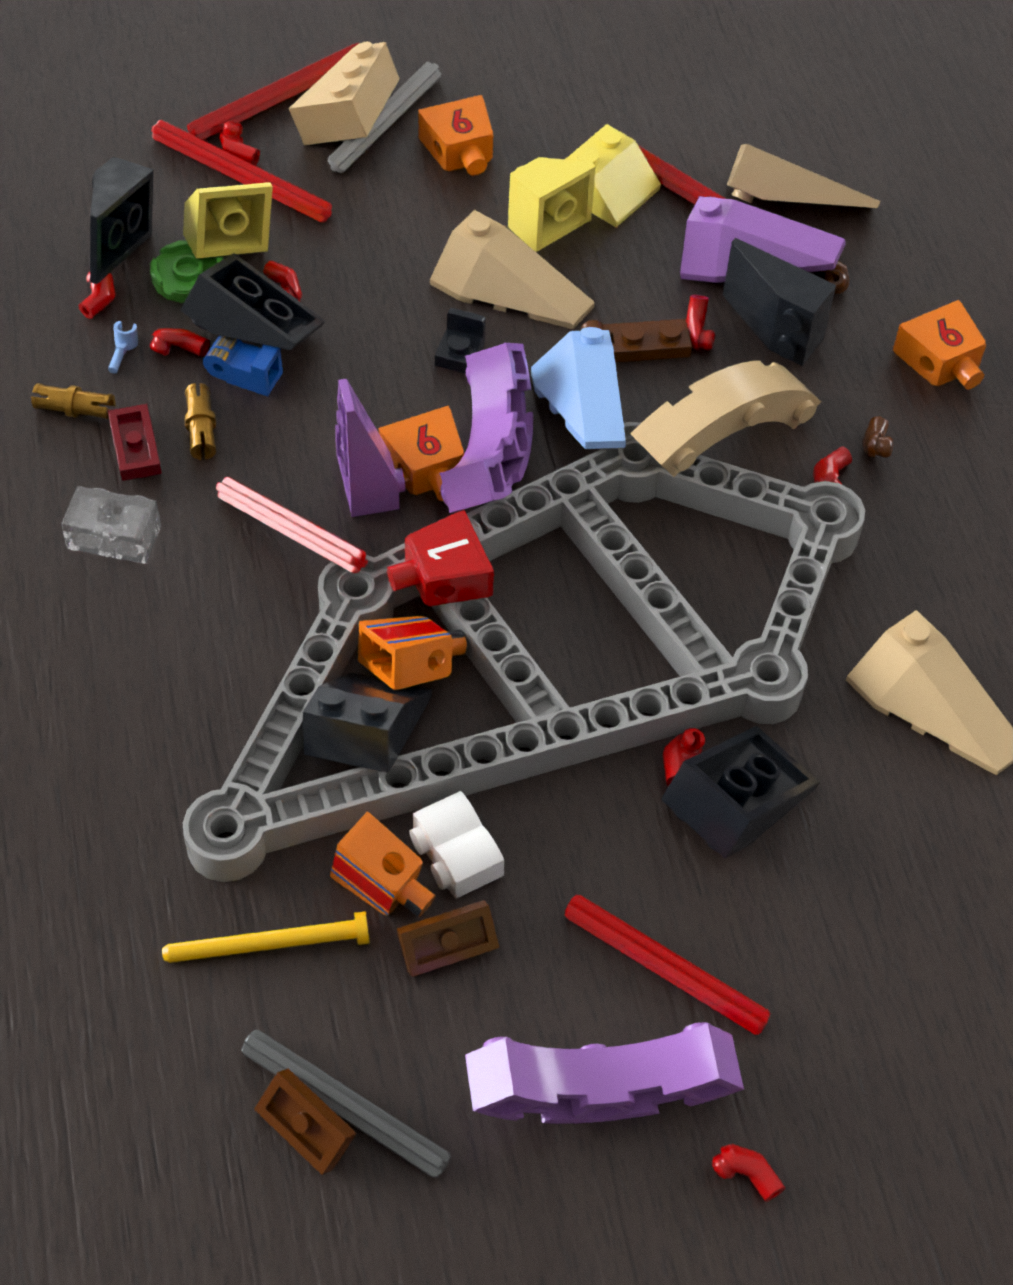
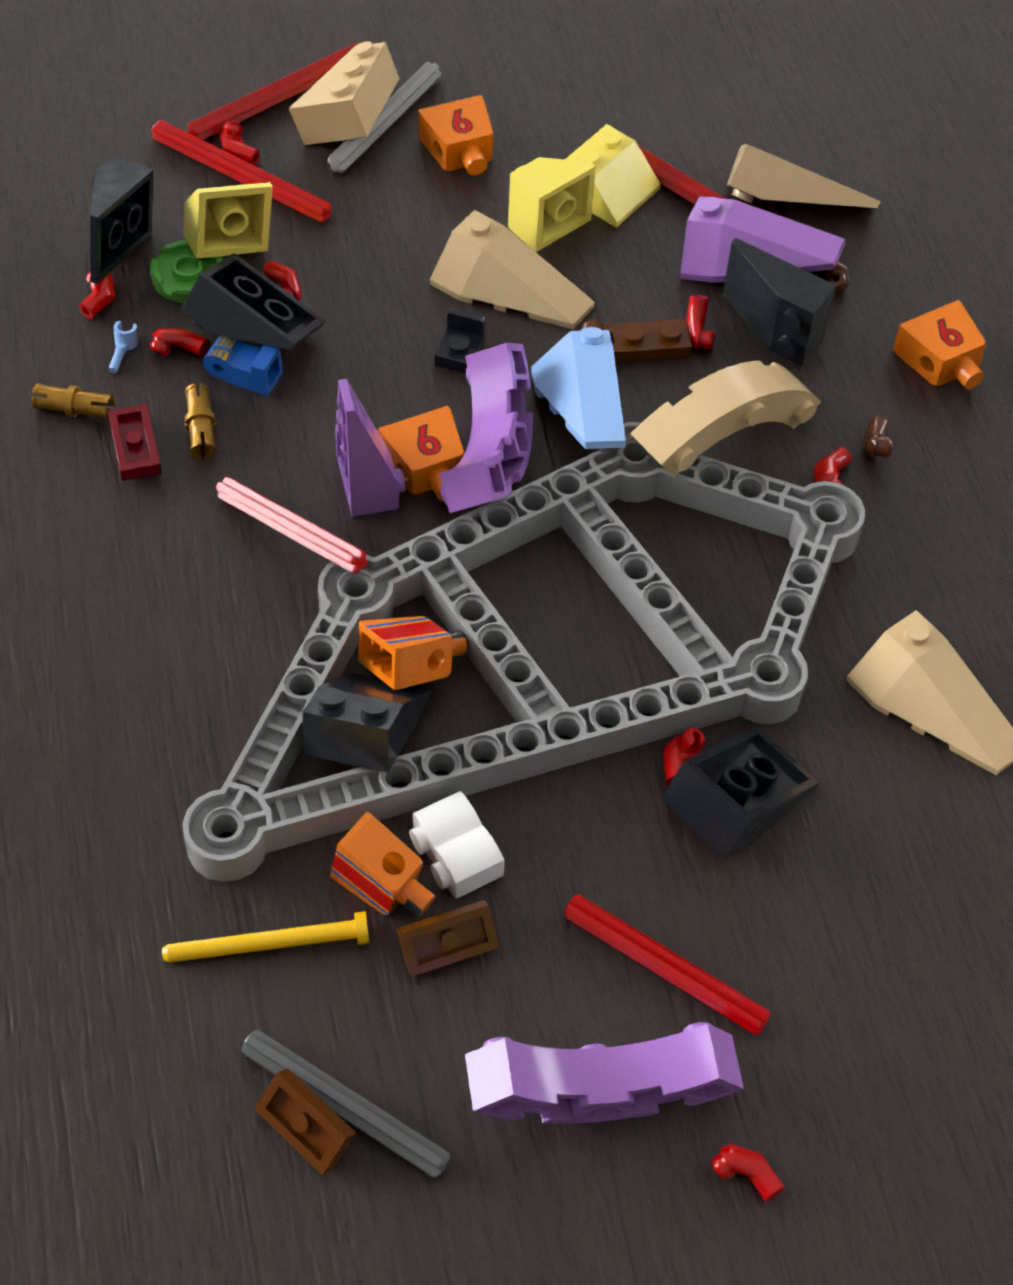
clear brick [61,486,161,564] -> none
red torso [387,510,494,606] -> none

